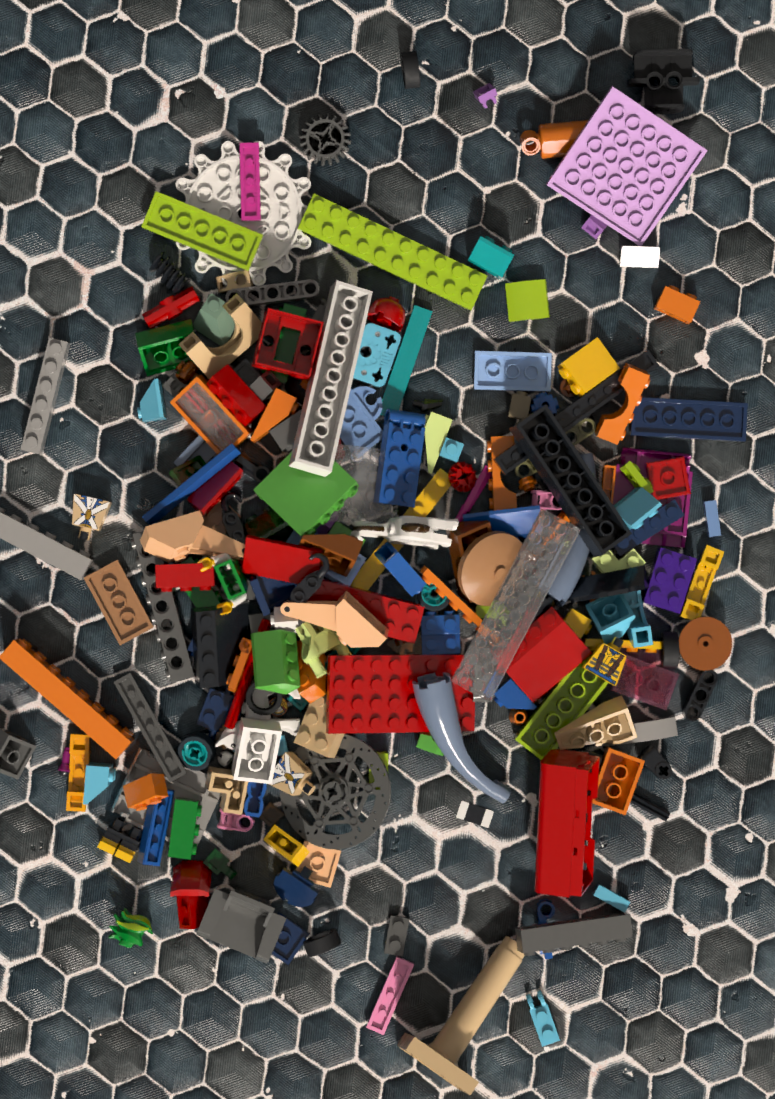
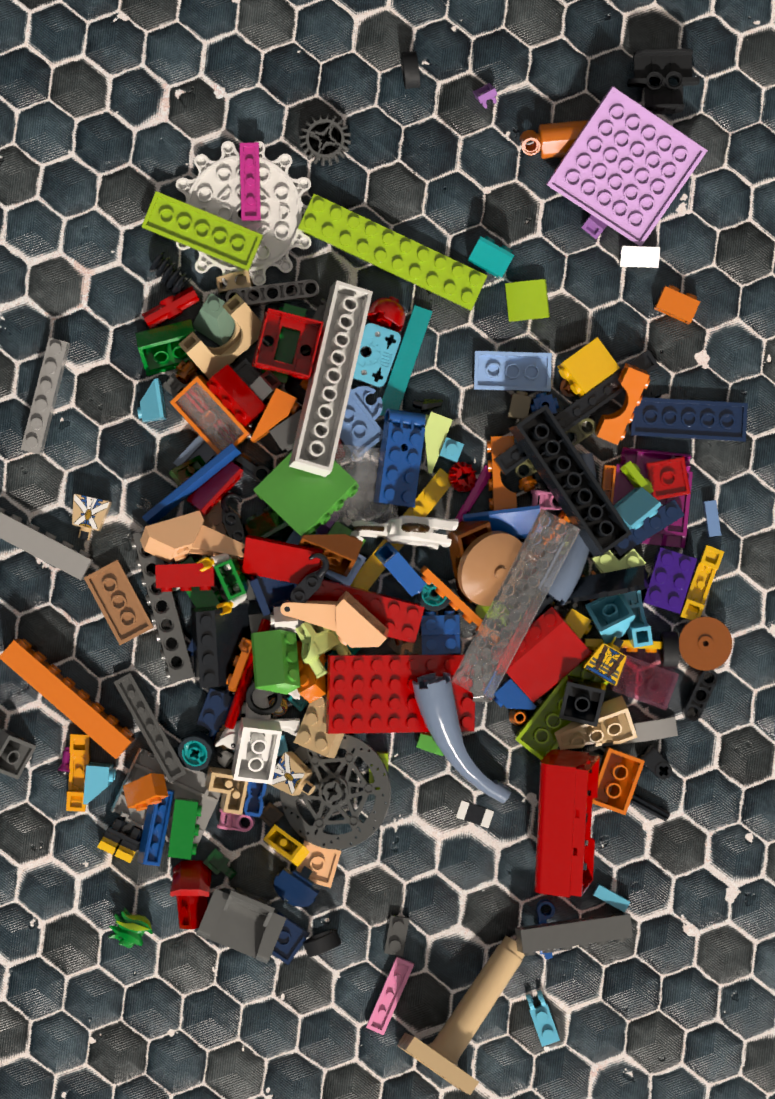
none -> black slope [559,675,606,727]

